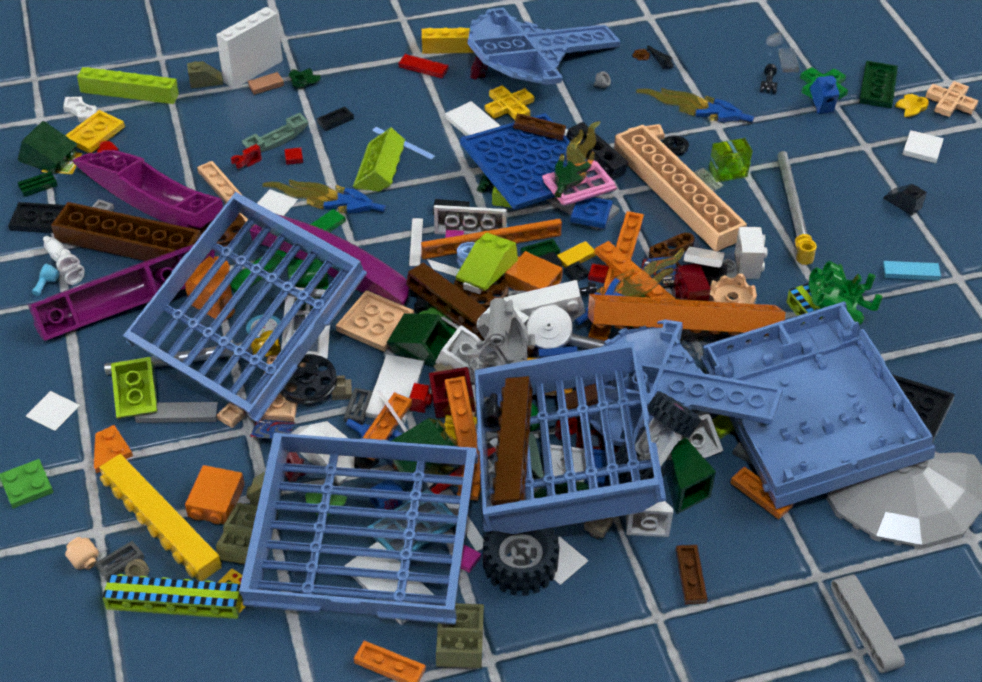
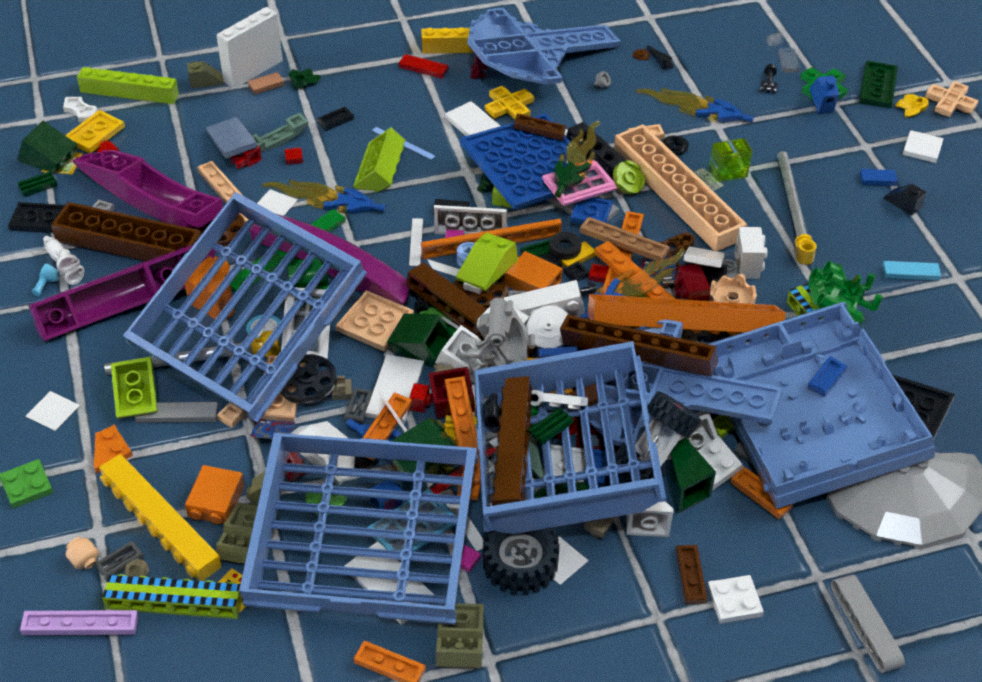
none -> lavender plate [20,610,138,635]
none -> sand blue tile [206,117,257,158]
none -> dark green tile [528,408,574,445]
none -> white plate [530,390,588,409]
none -> black tyre [549,232,582,260]
none -> reddish brown brick [560,314,718,377]
none -> medium nougat plate [580,217,670,263]
none -> lime tile [613,160,645,195]
none -> white plate [698,436,744,491]
none -> white plate [707,575,764,624]
none -> blue tile [808,356,847,396]
none -> blue tile [860,169,898,186]

